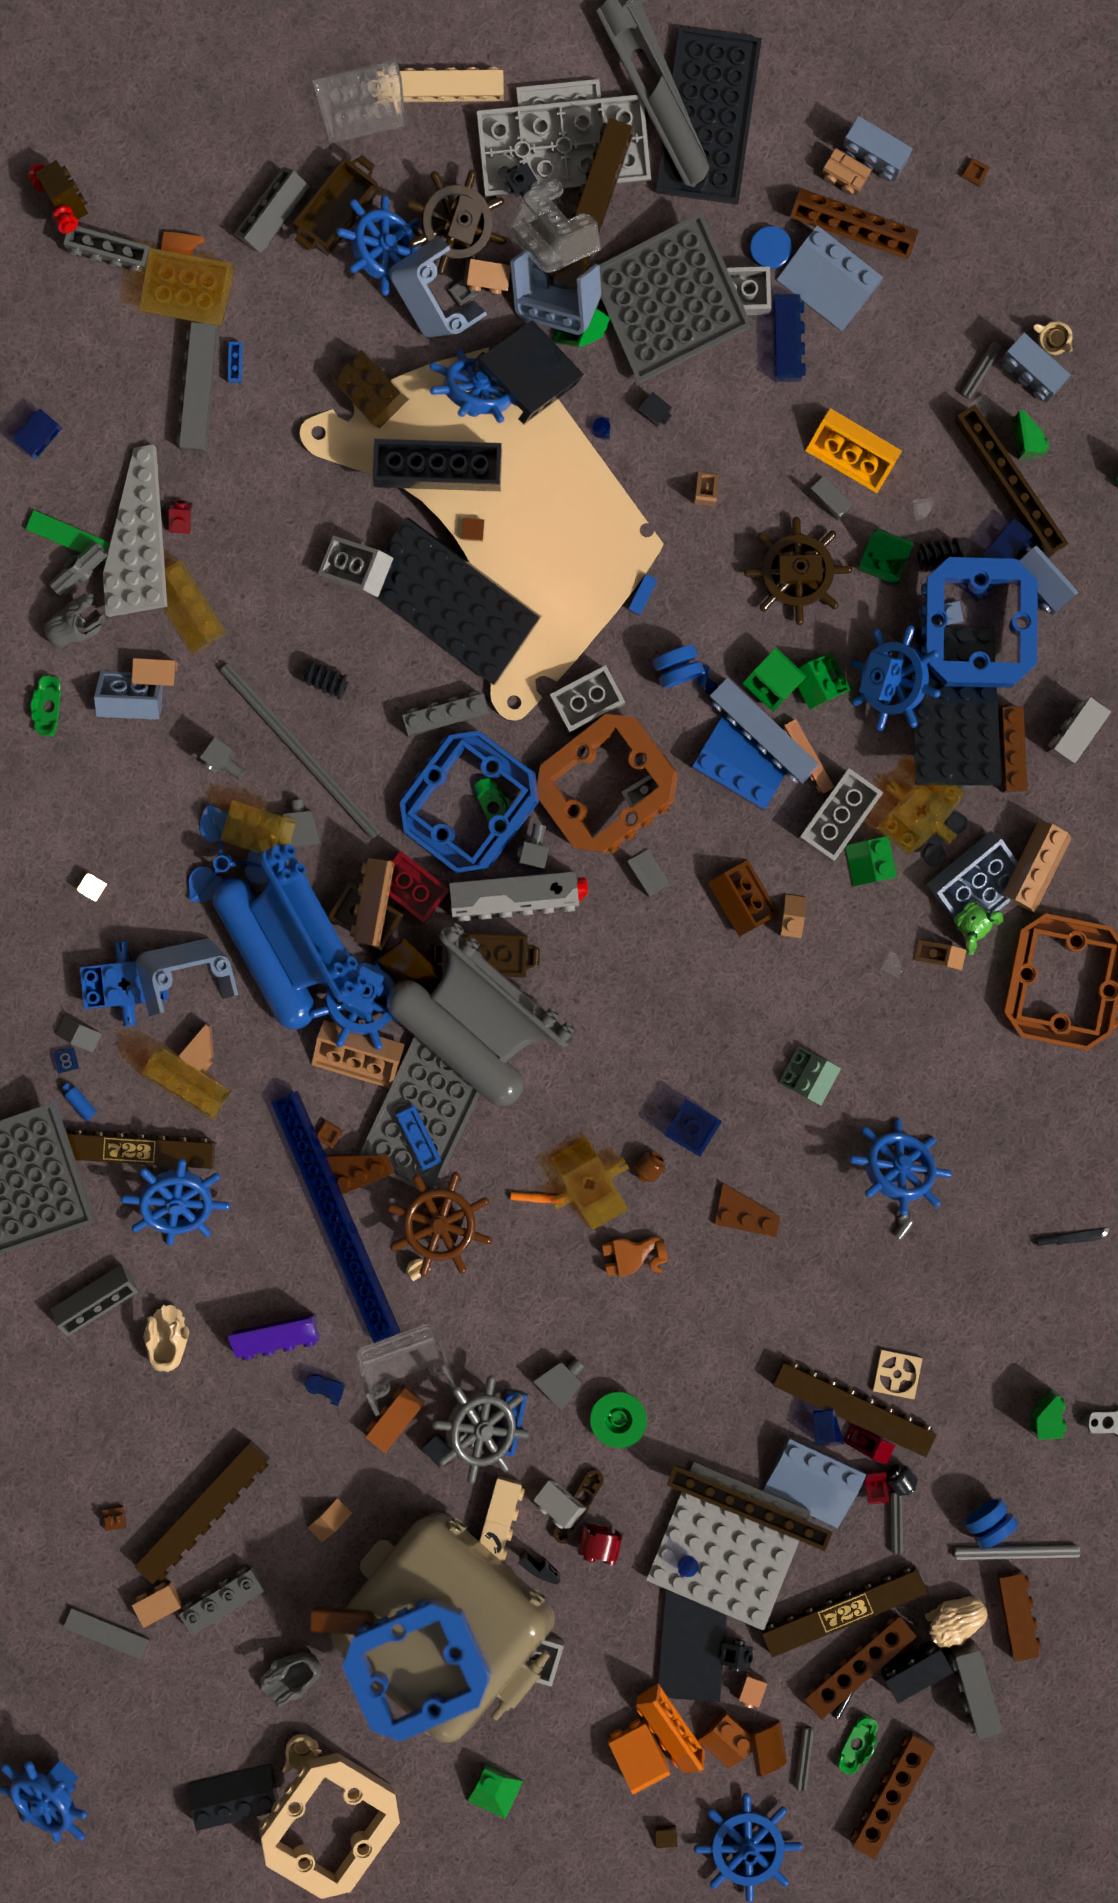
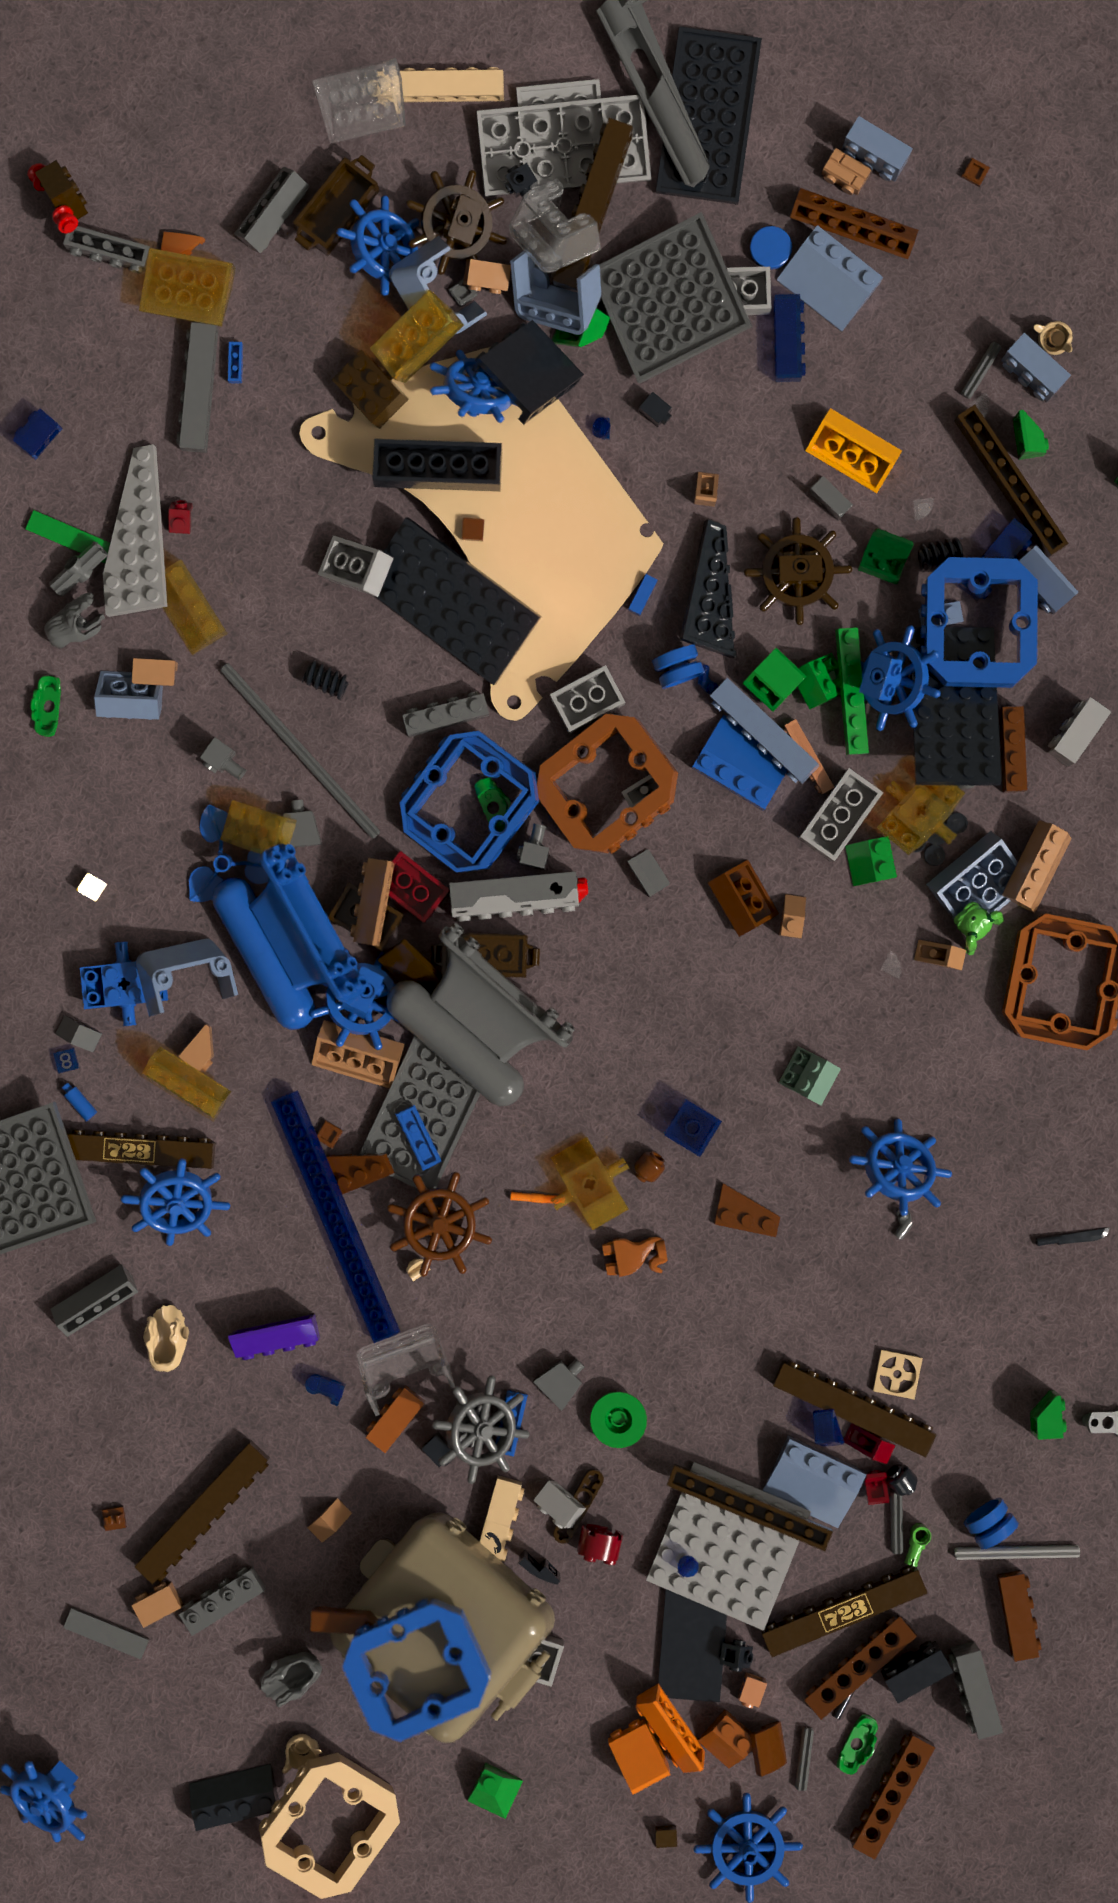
tan hair [925,1596,987,1647] -> none
none -> clear yellow slope [370,290,464,383]
none -> black wing [679,519,737,658]
none -> green plate [835,628,869,755]
none -> bright green pin [904,1523,931,1567]

